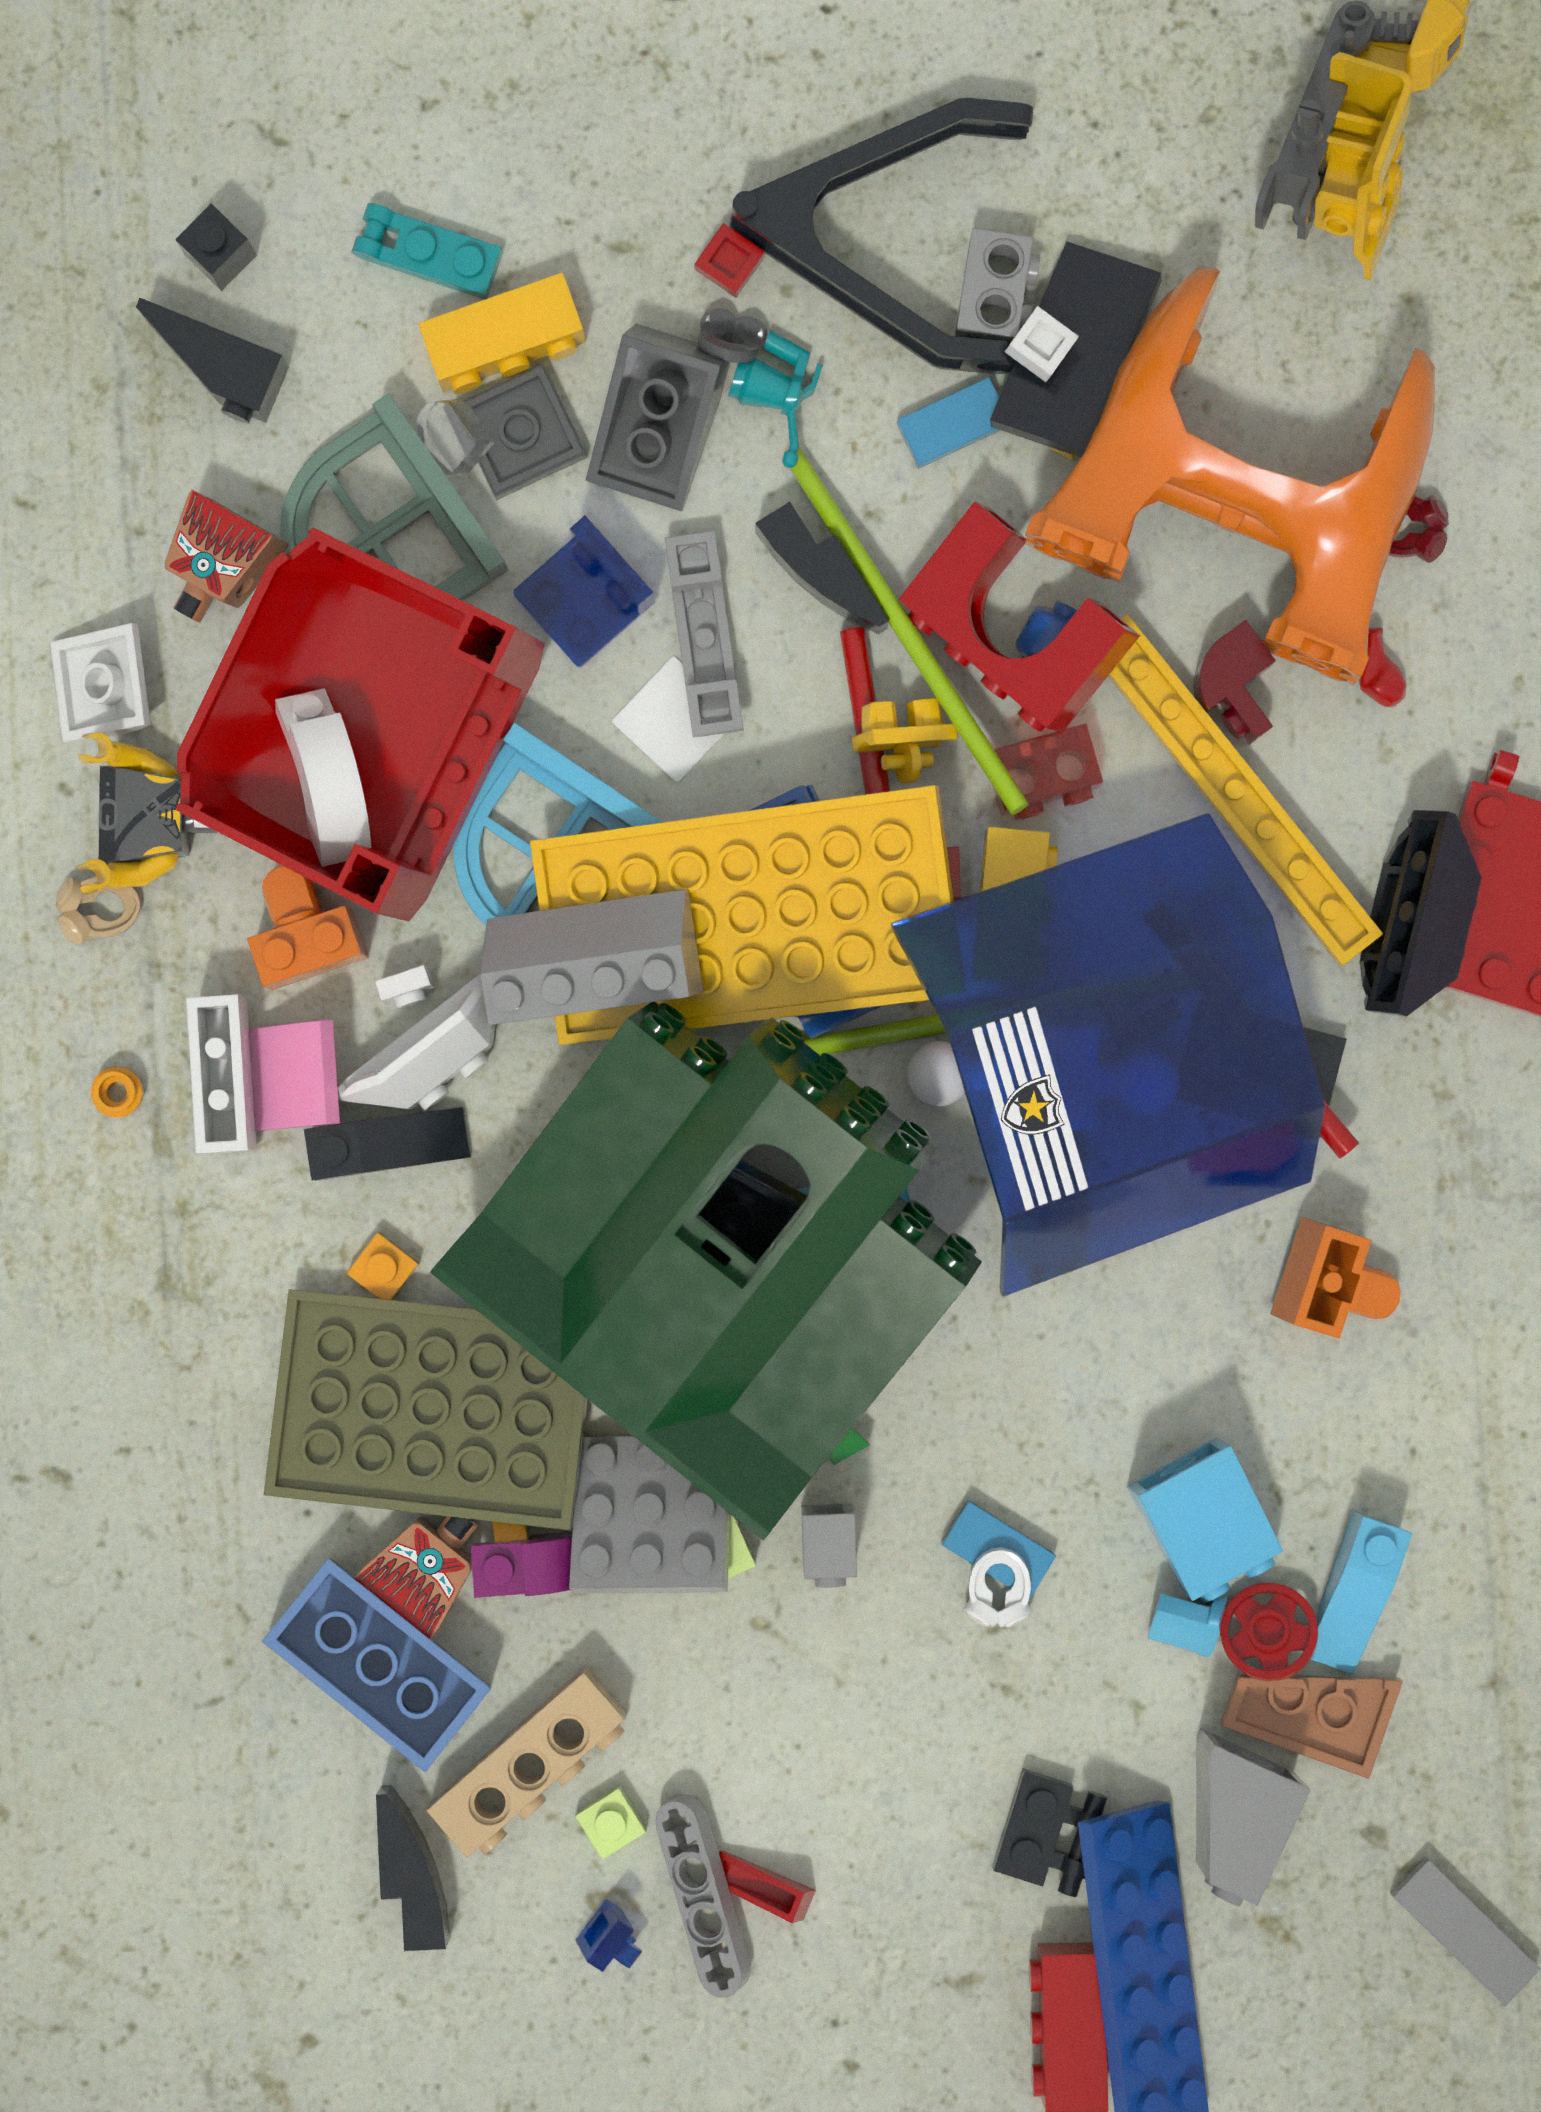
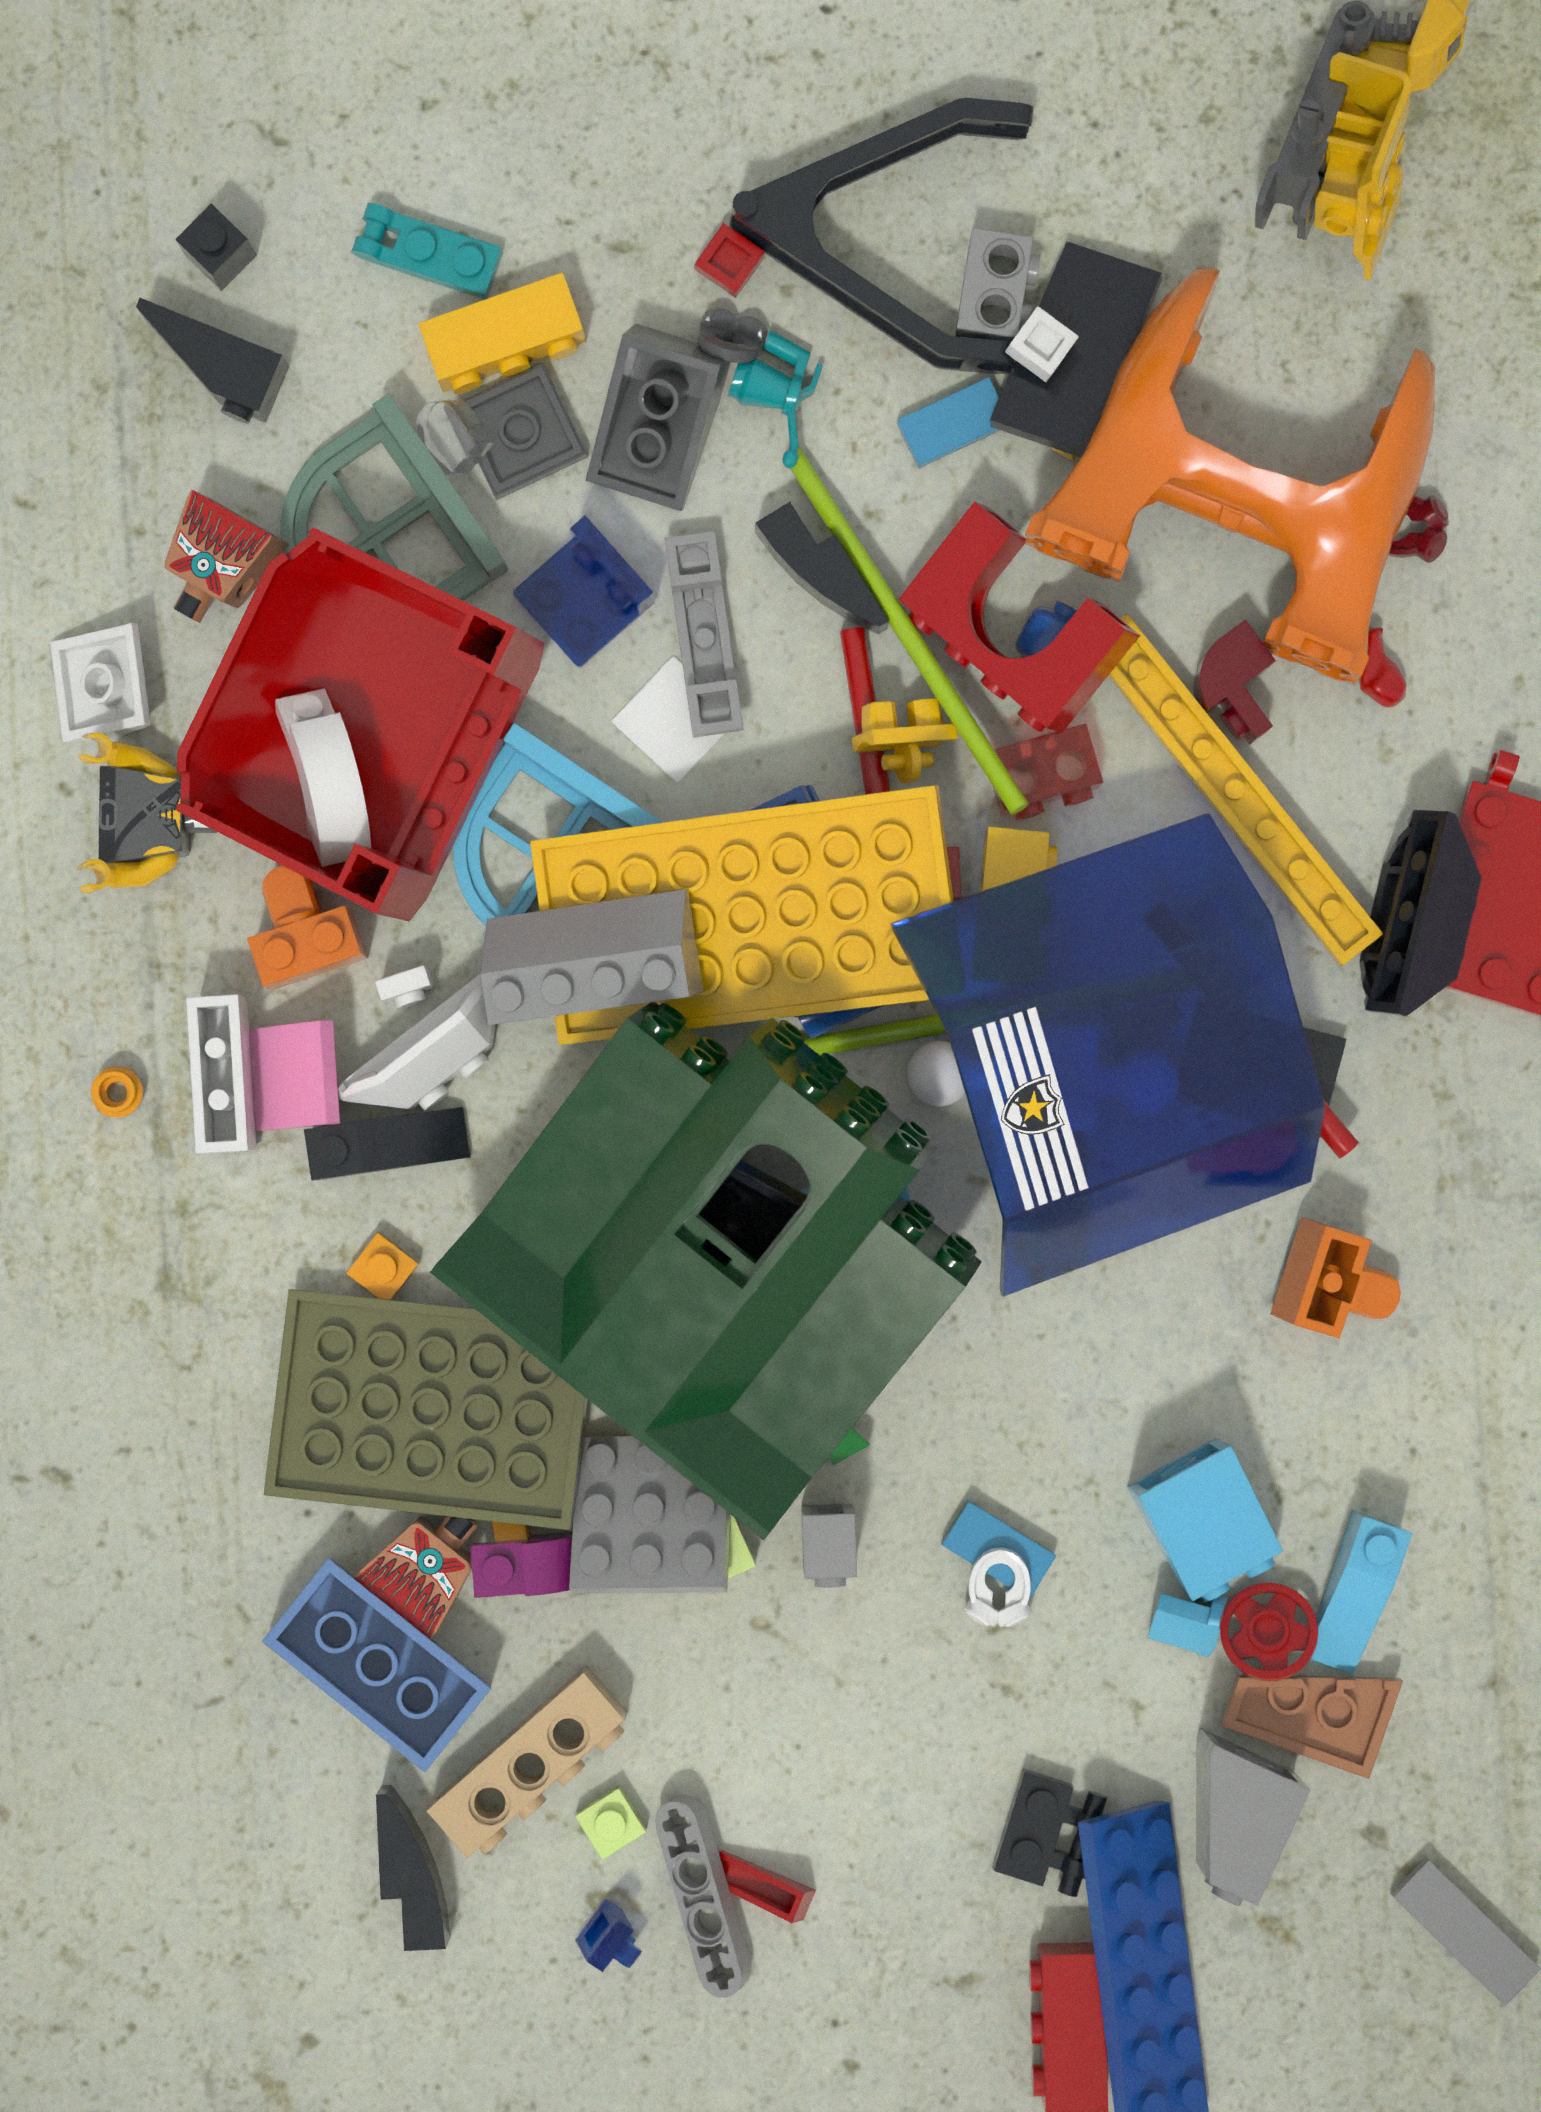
tan piece [56,877,140,945] -> none

